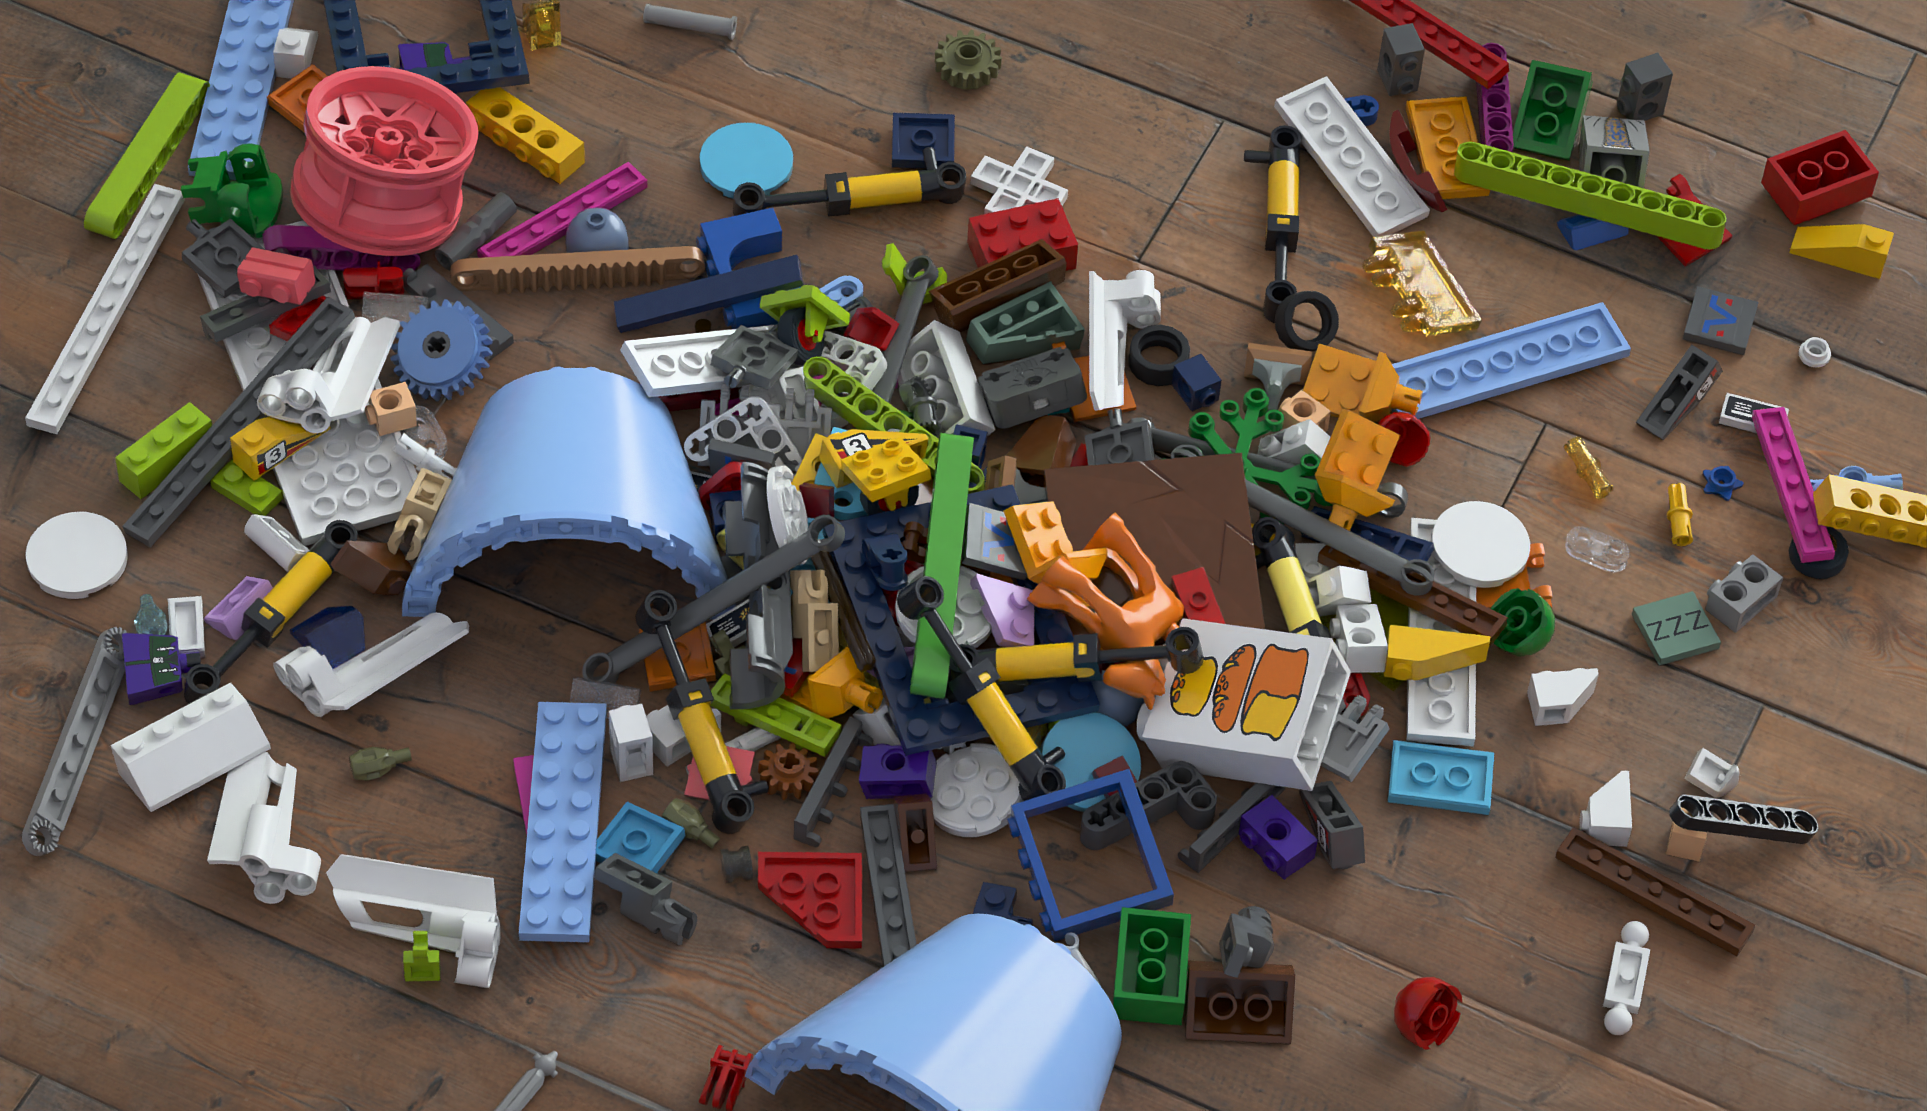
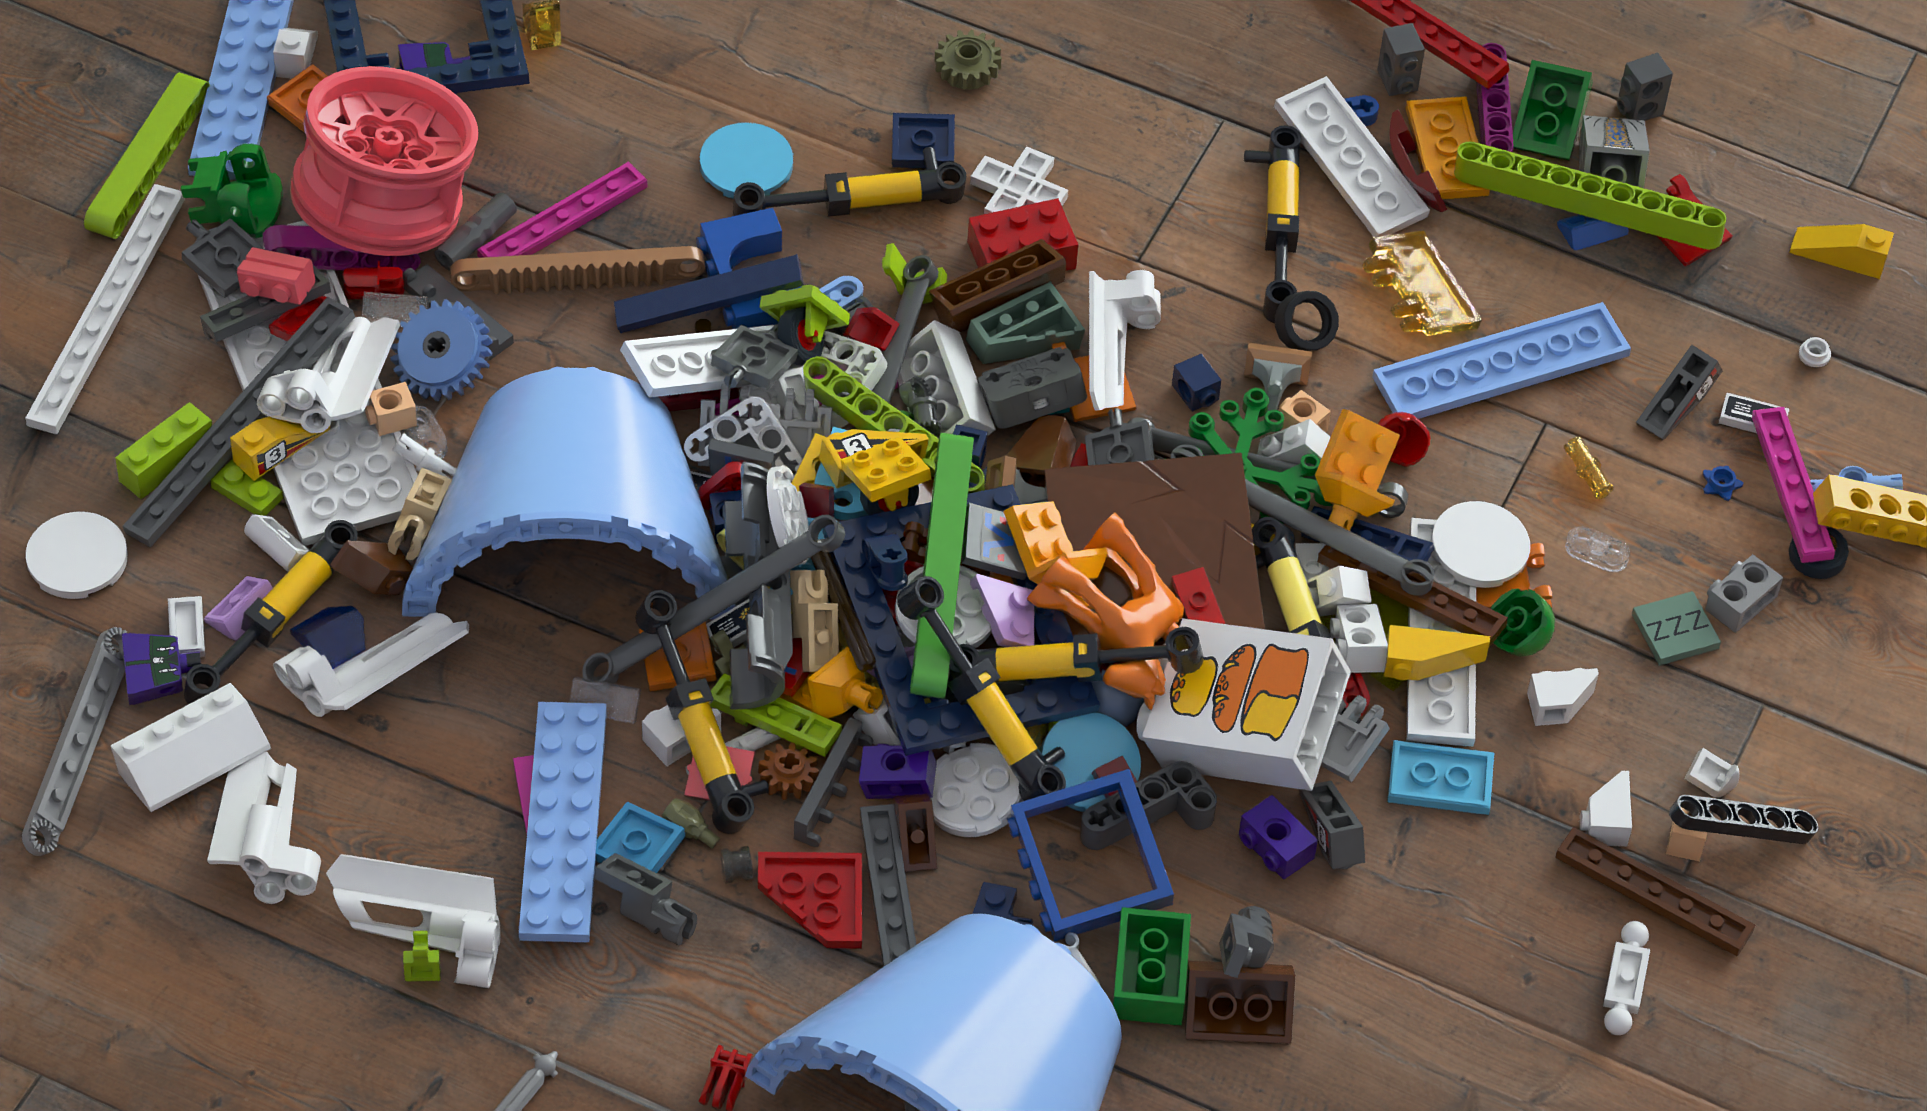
clear light blue piece [134,594,168,635] -> none
olive piece [349,747,412,781] -> none
yellow brick [466,87,585,184] -> none
sand blue cylinder [565,207,629,253] -> none
white brick [609,704,653,782] -> none
light grey pin [643,4,737,40] -> none
black tyre [1128,325,1190,386] -> none
dark grey hinge [1177,783,1285,873] -> none
light orange plate [1303,343,1423,422] -> none
red cylinder [1394,977,1462,1050] -> none
yellow axle [1666,483,1693,546] -> none
dark grey tile [1683,286,1759,355] -> none
red brick [1761,130,1879,226] -> none

